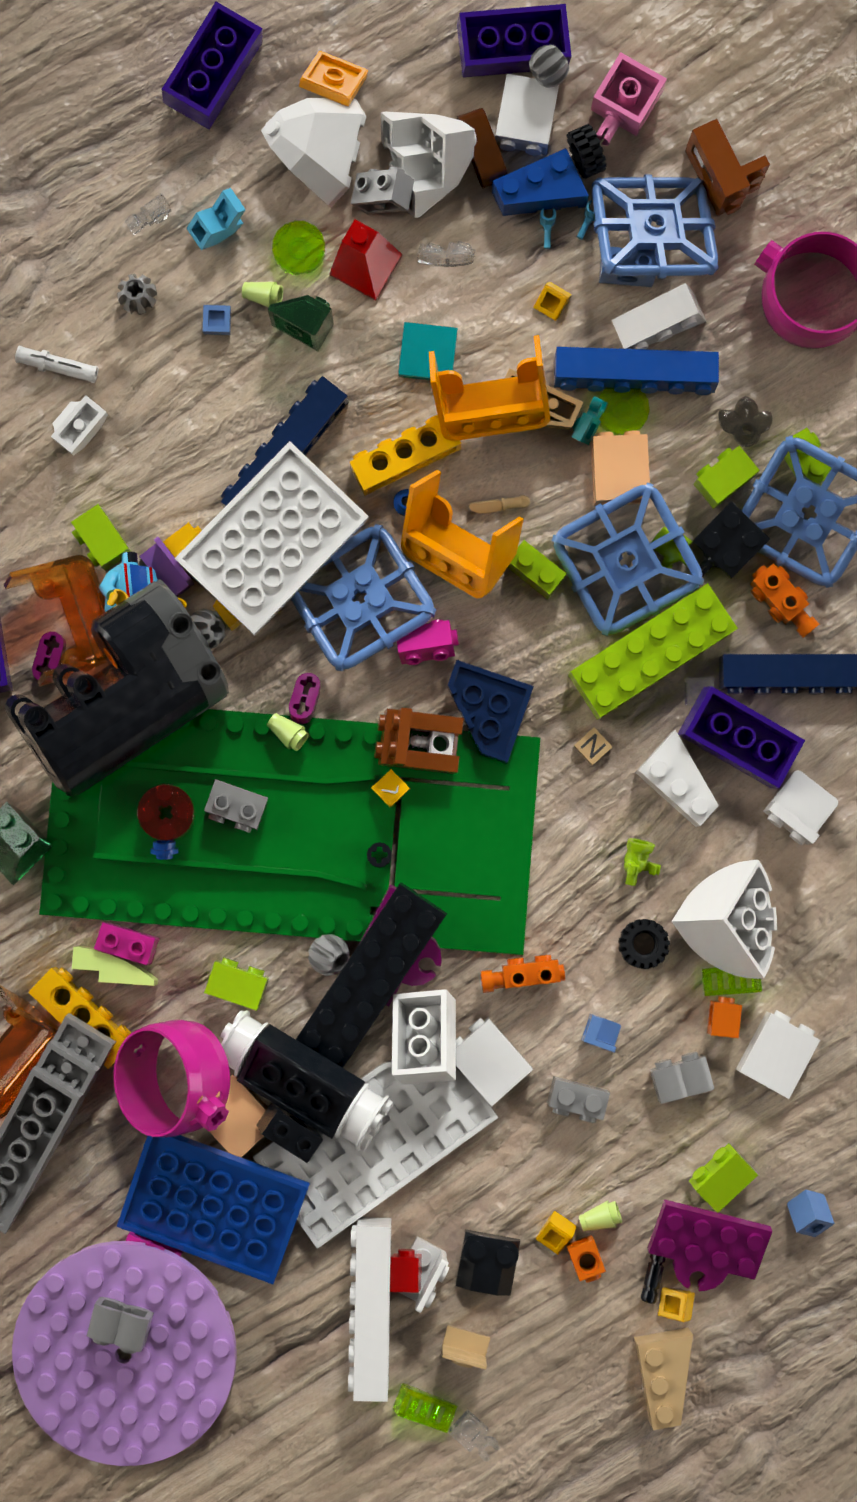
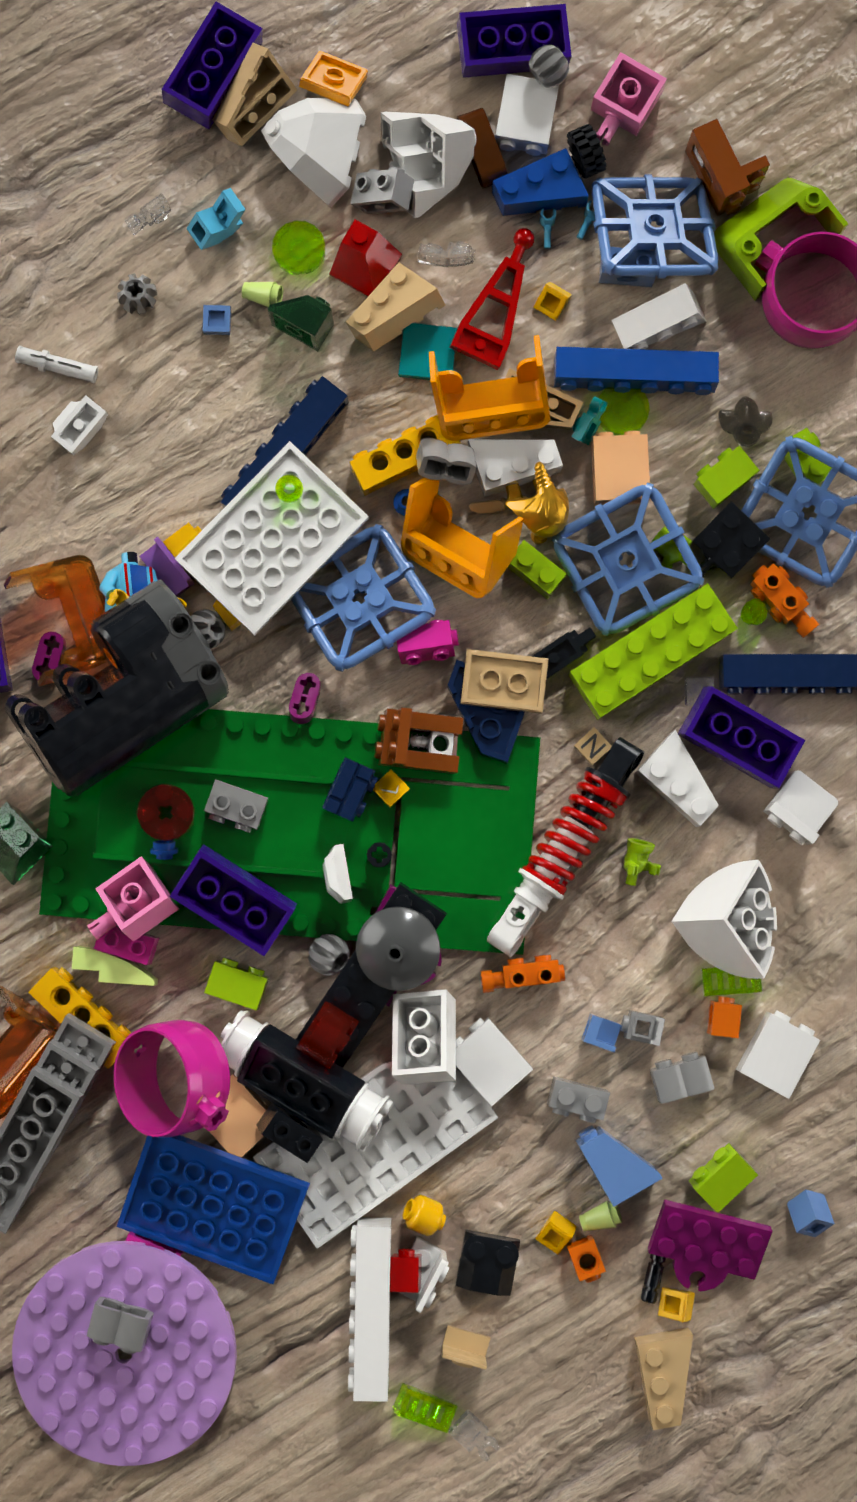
lime brick [71,504,131,571] -> none
yellowish green cone [267,713,309,751] -> none
black tyre [618,919,670,969] -> none
none -> bright pink brick [87,856,179,942]
none -> dark purple brick [169,844,297,956]
none -> tan wedge [212,43,297,147]
none -> clear neon green plate [275,475,303,503]
none -> clear red brick [296,1001,359,1069]
none -> dark blue brick [322,757,378,822]
none -> white slope [322,844,353,904]
none -> tan wedge [346,262,446,351]
none -> dark grey dish [356,907,440,991]
none -> yellow head [403,1195,446,1236]
none -> light grey brick [416,438,476,485]
none -> red plate [449,228,535,370]
none -> tan tile [460,649,548,714]
none -> white wedge [468,439,563,497]
none -> piece [487,737,644,957]
none -> pearl gold piece [505,462,569,545]
none -> black hinge [531,627,596,680]
none -> medium blue slope [576,1125,663,1207]
none -> light grey window [621,1010,665,1046]
none -> lime windscreen [714,178,848,301]
none -> clear neon green plate [741,599,768,625]

